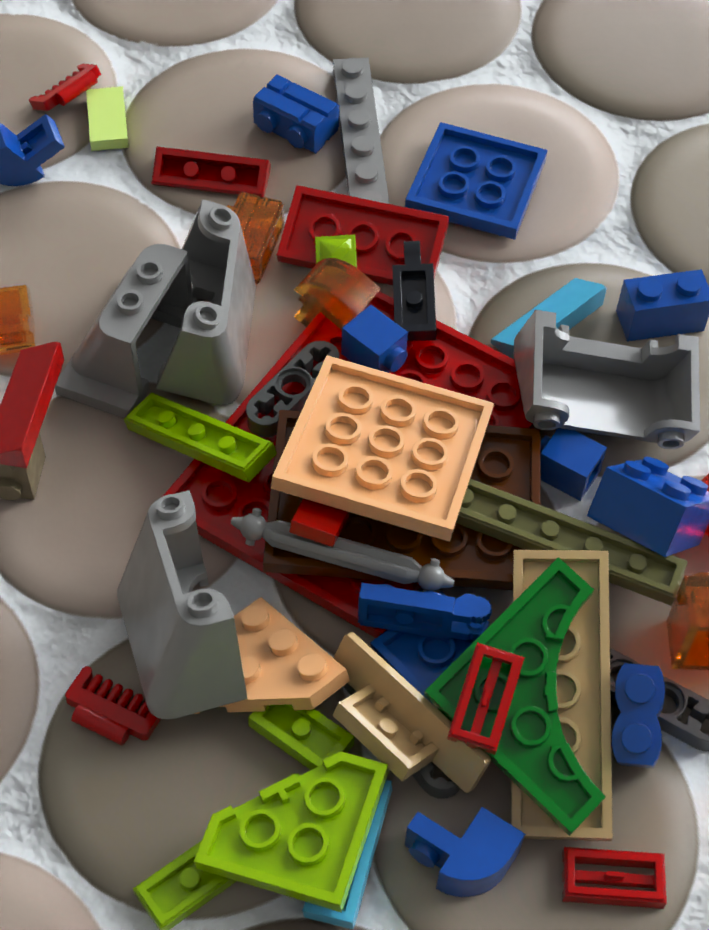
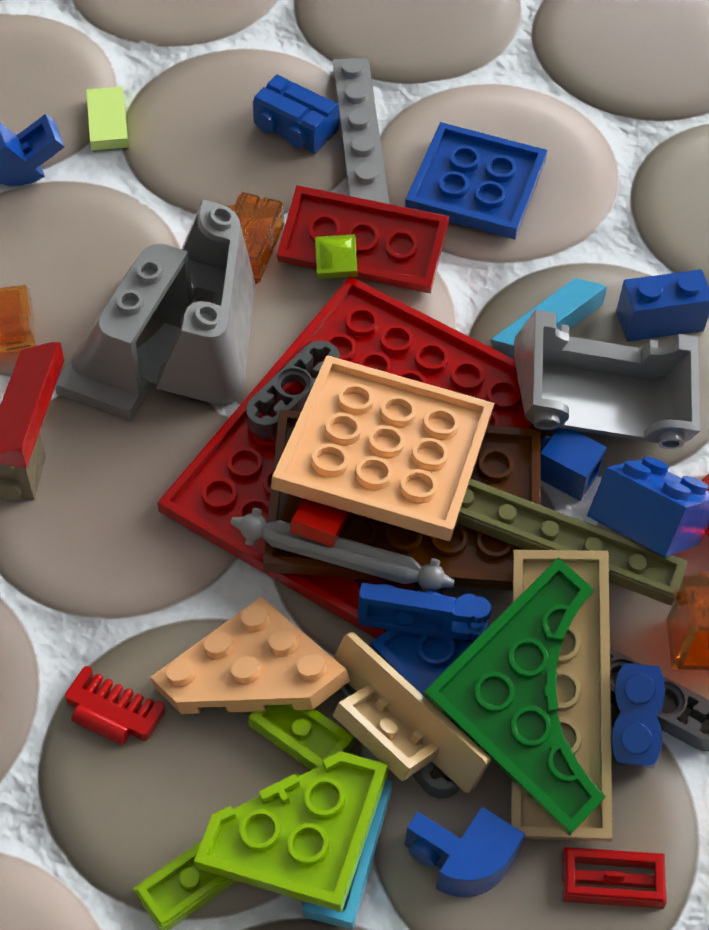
red piece [29,64,101,111] -> none
light grey windscreen [117,490,248,720] -> none
lime tile [123,393,277,483] -> none
red slope [151,146,271,198] -> none
clear orange brick [294,258,381,330] -> none
blue brick [341,305,408,373] -> none
black plate [392,241,437,341] -> none
red tile [447,642,525,755] -> none

